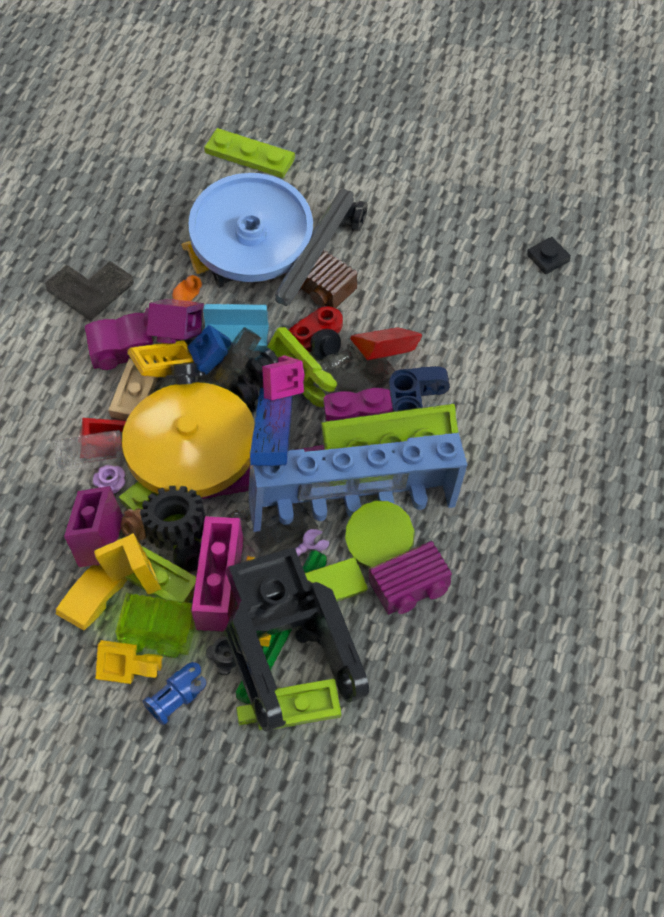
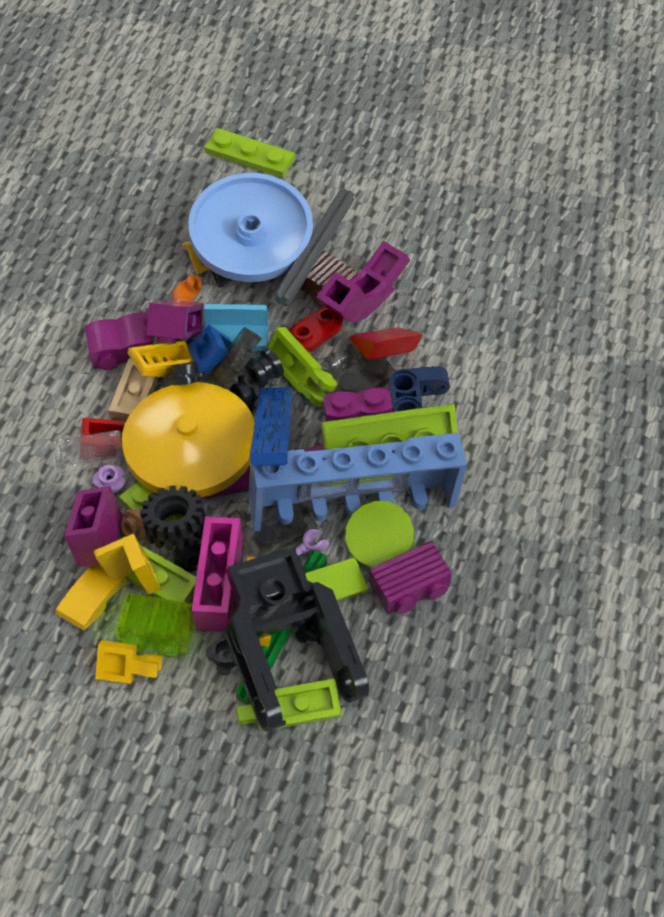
clear smoke plate [45,261,134,321] -> none
blue piece [142,662,207,725] -> none
dark pink bracket [262,356,305,401] -> none
black plate [310,329,341,361] -> none
black wheel [339,201,368,231] -> none
black plate [527,237,571,275] -> none
none -> magenta arch [316,241,410,322]

